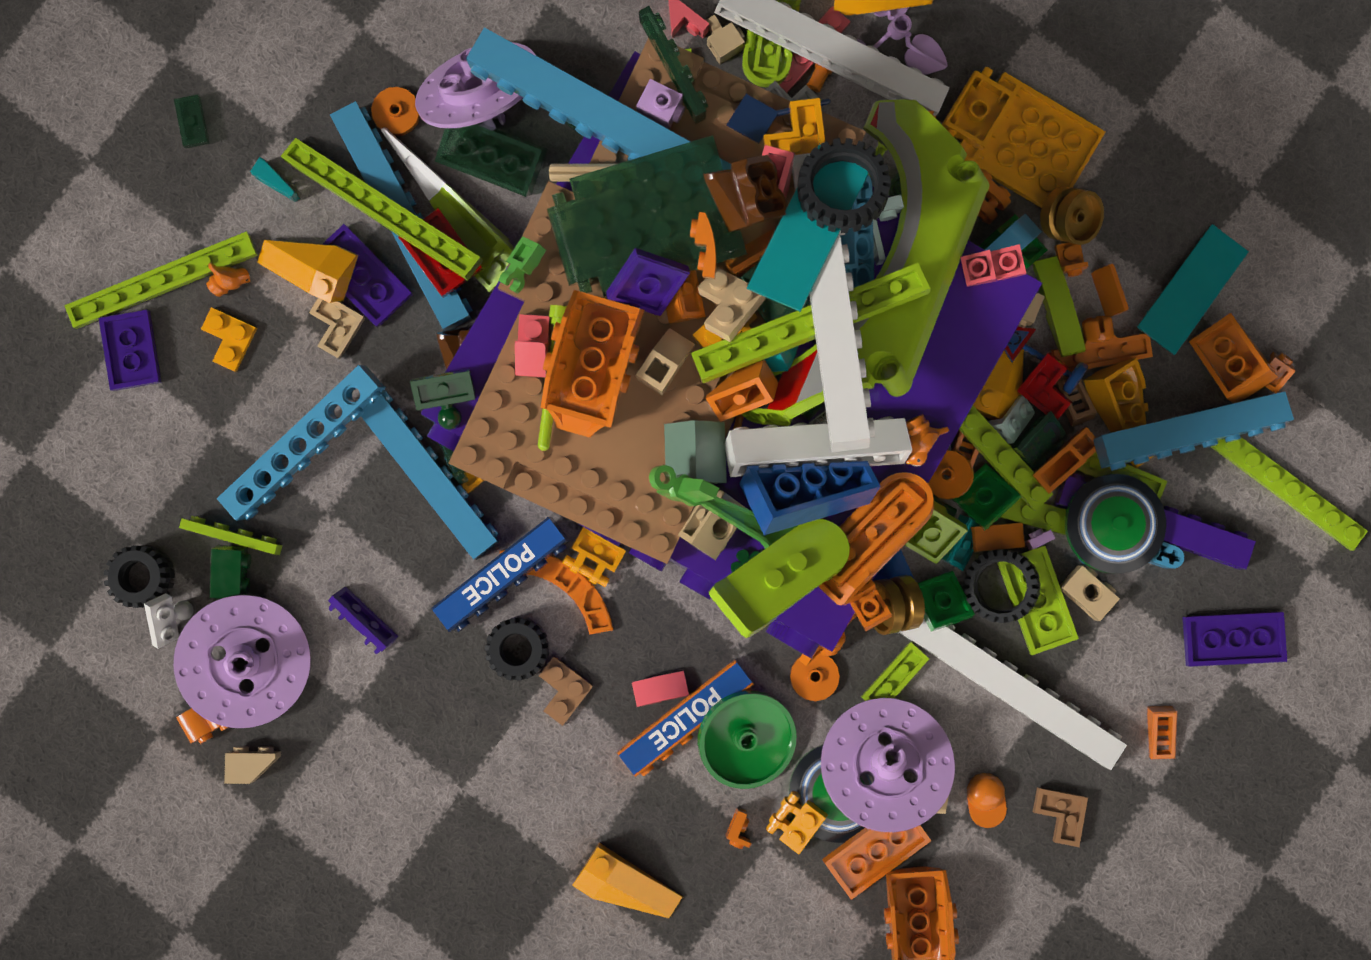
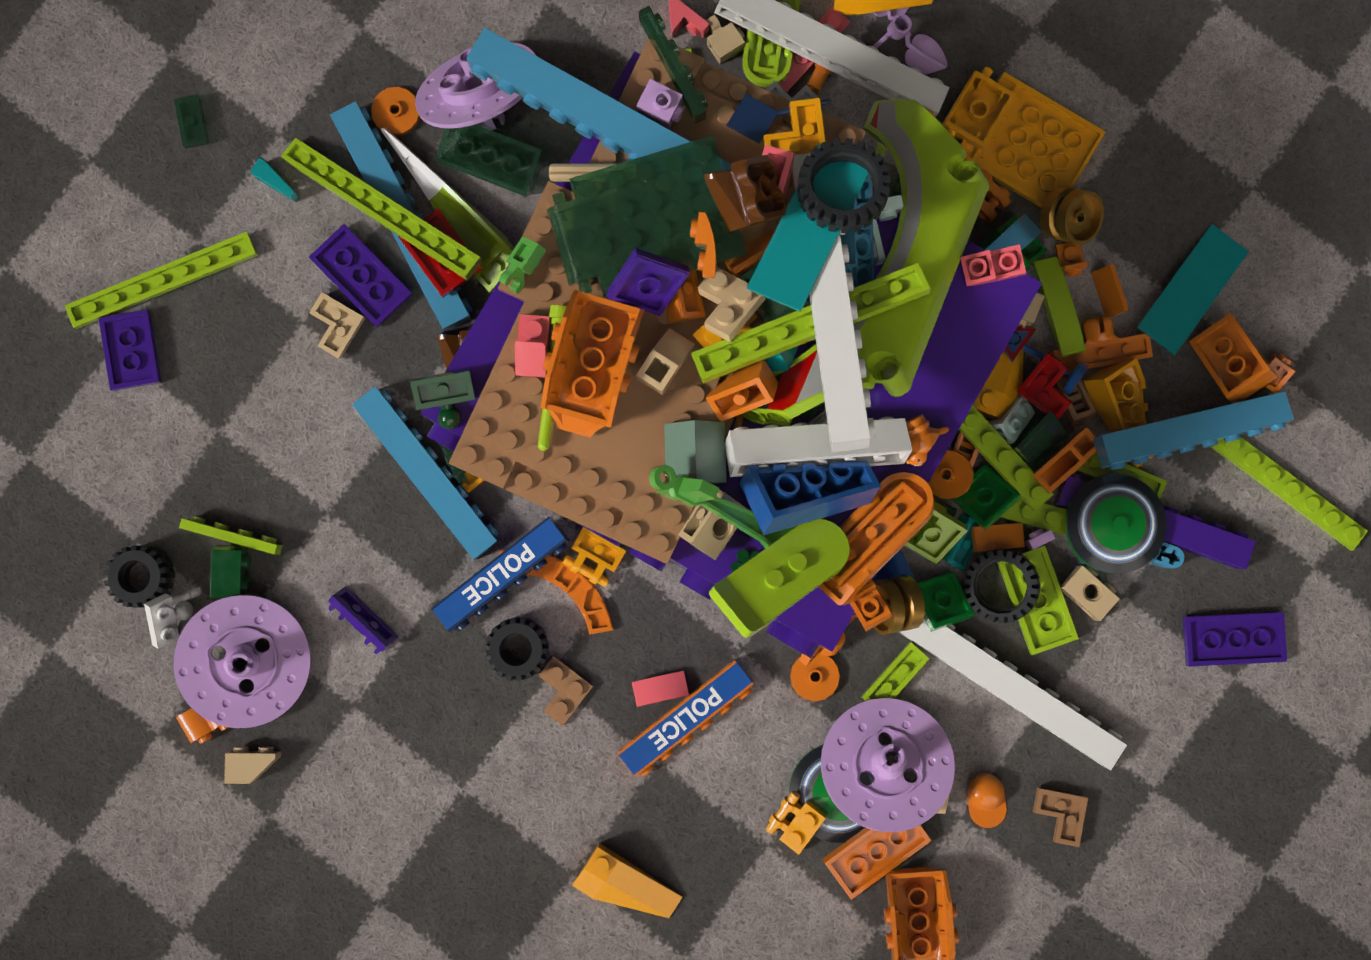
light orange plate [201,307,257,372] -> none
orange animal [206,262,250,297] -> none
dark azure brick [217,365,386,521] -> none
light orange wedge [257,240,358,303] -> none
green dish [697,691,797,789] -> none
orange bracket [726,807,752,849] -> none
orange slope [1147,706,1177,759] -> none

